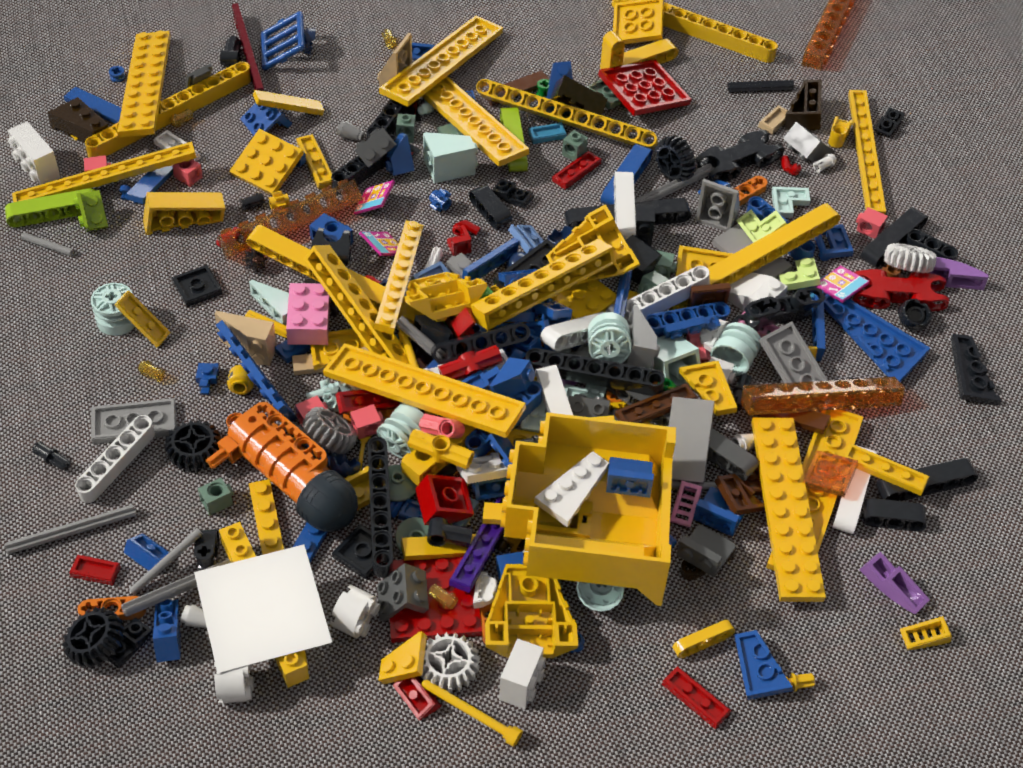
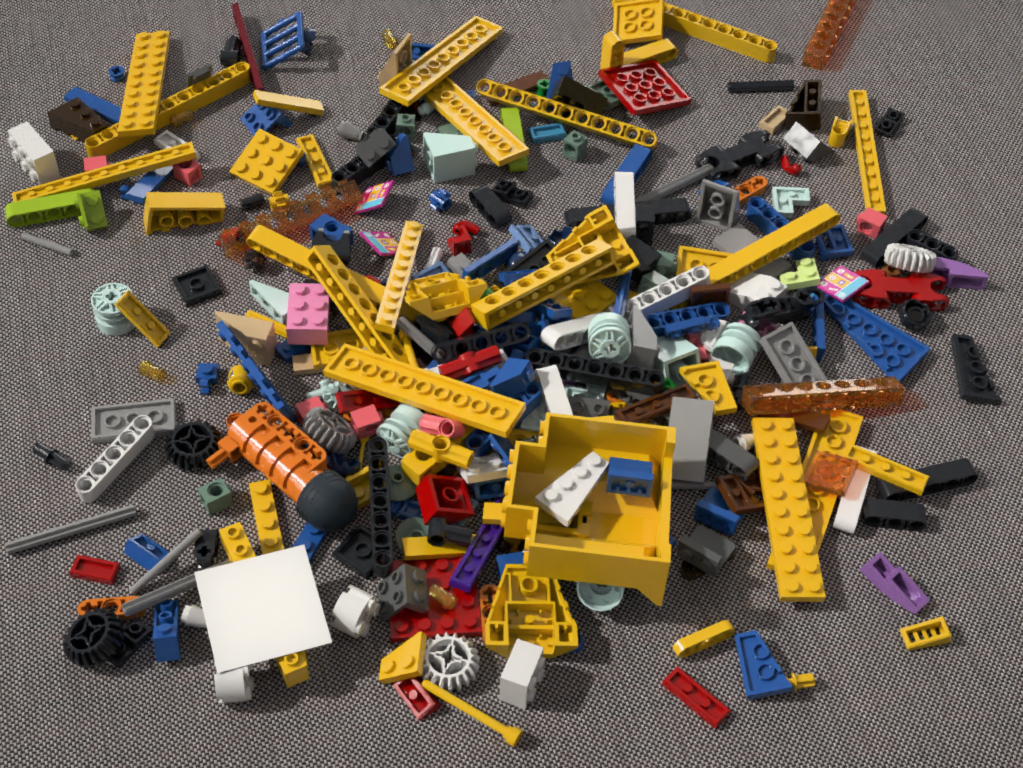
white tile [473,572,498,609] -> none
red tile [552,151,602,190] -> none
black gear [654,135,698,182] -> none
bright pink slope [670,481,703,528] -> none
yellowish green plate [736,209,787,243] -> none
white pin [813,154,837,173] -> none

